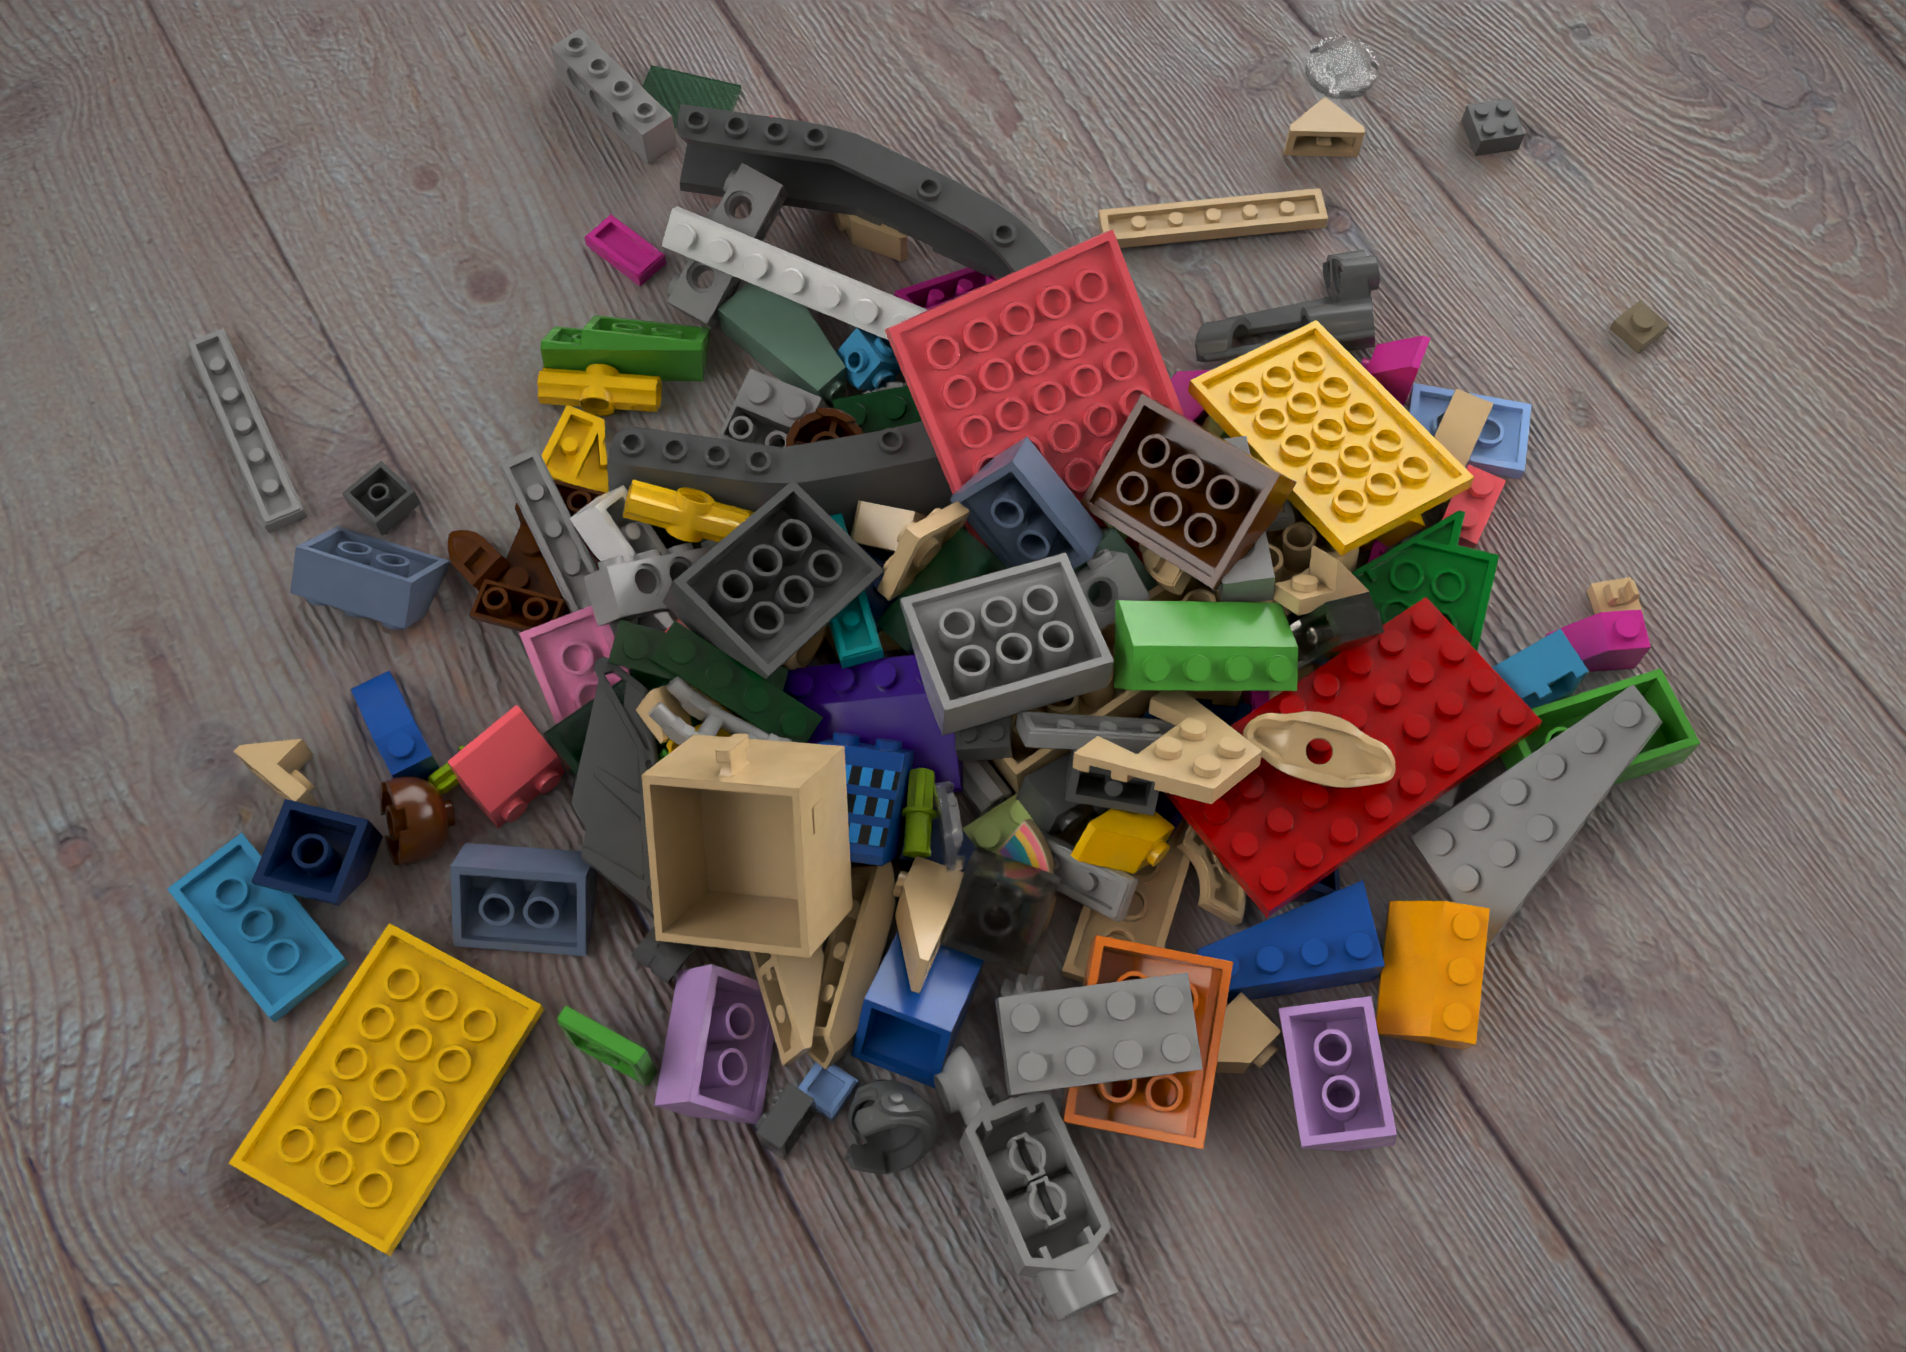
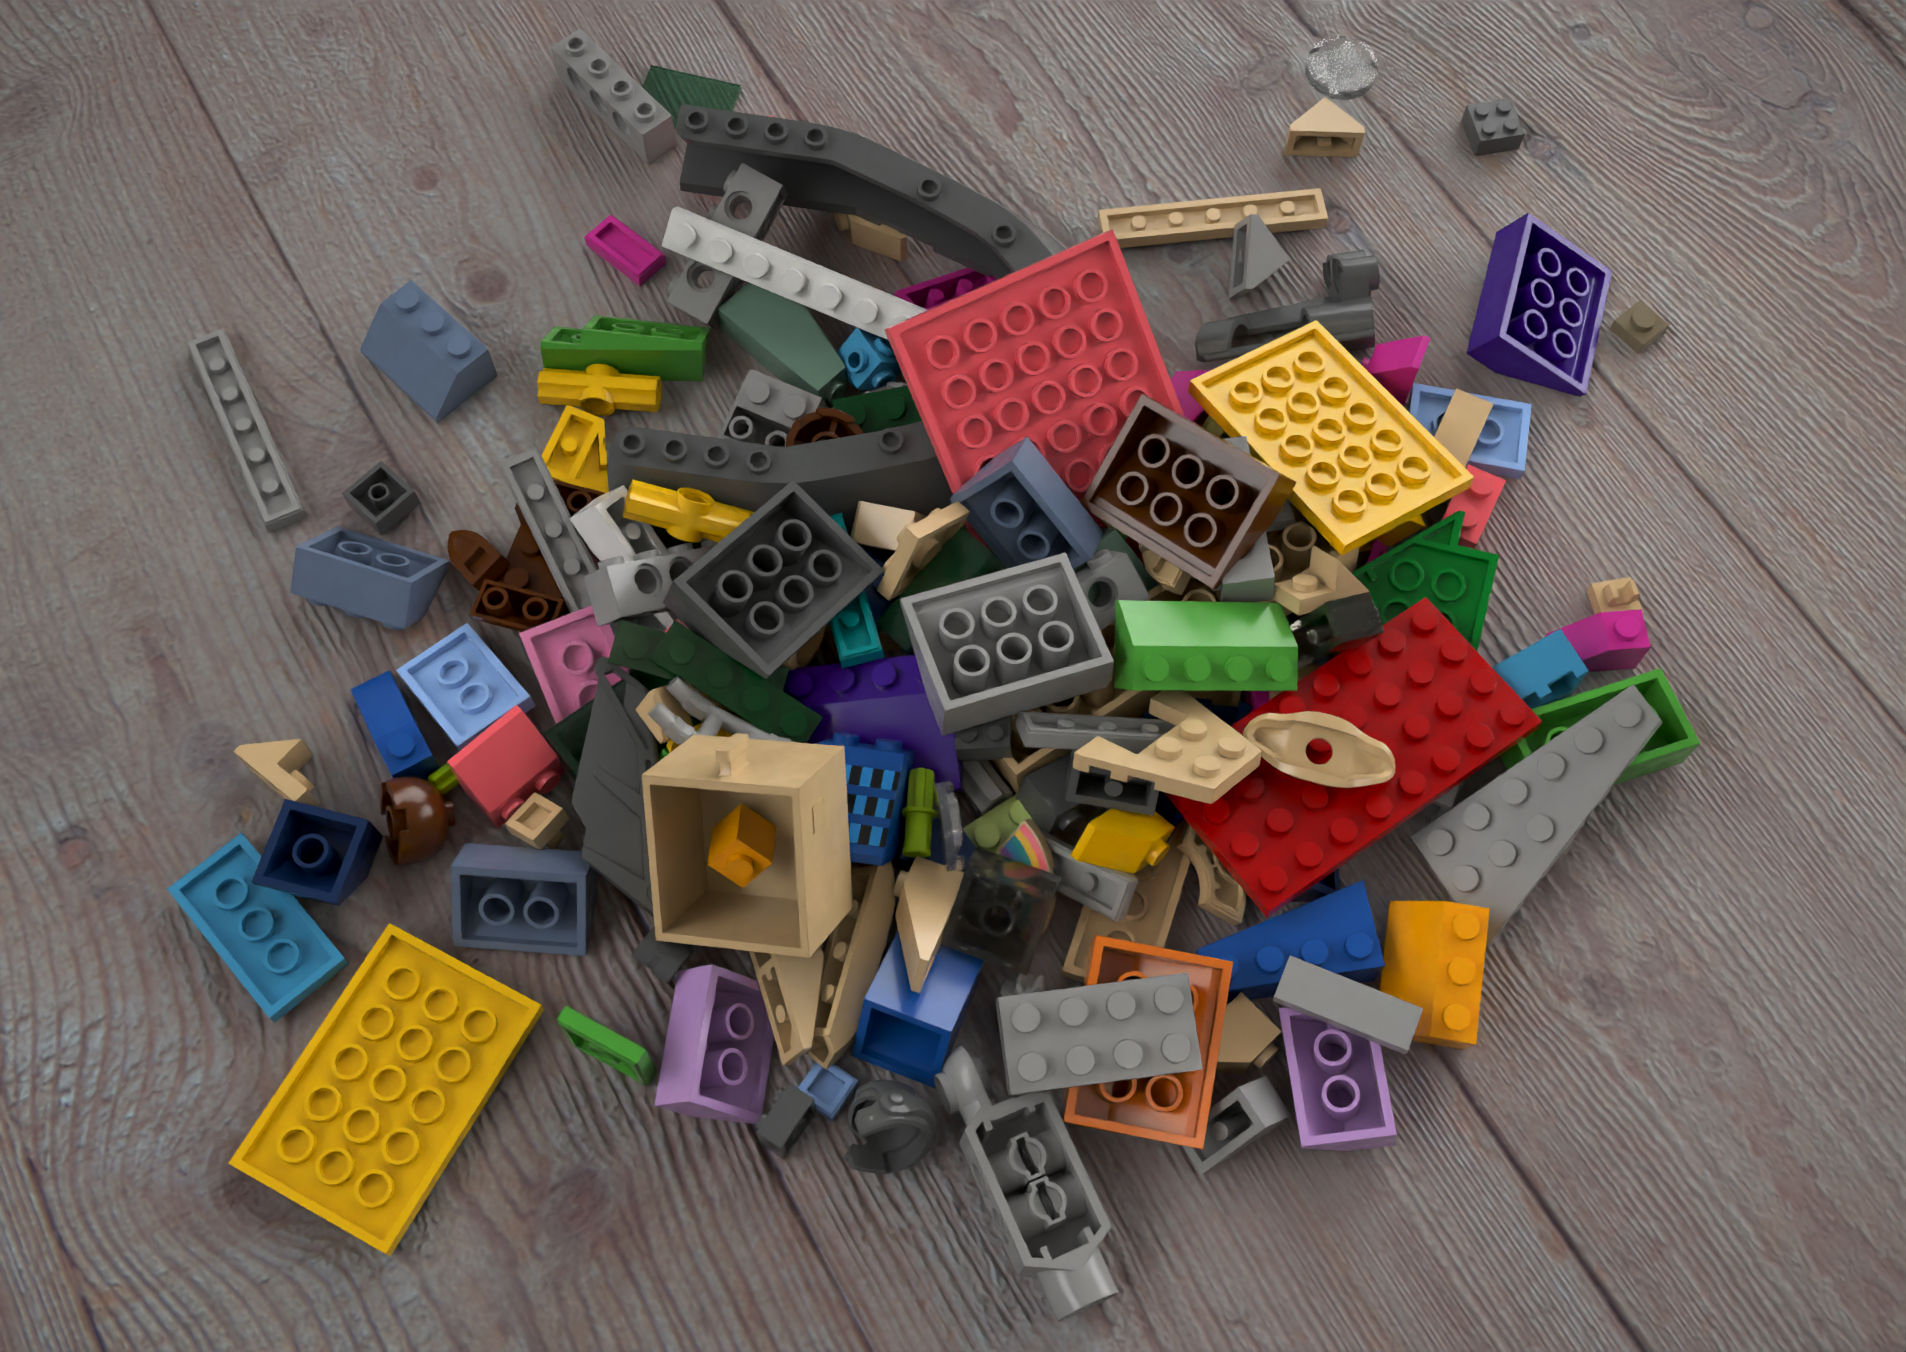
none -> sand blue slope [360,280,498,423]
none -> light blue plate [396,623,535,751]
none -> tan tile [505,792,570,850]
none -> light orange brick [707,803,777,888]
none -> light grey slope [1183,1076,1292,1175]
none -> light grey slope [1229,214,1290,300]
none -> light grey tile [1273,955,1423,1055]
none -> dark purple slope [1466,213,1612,397]

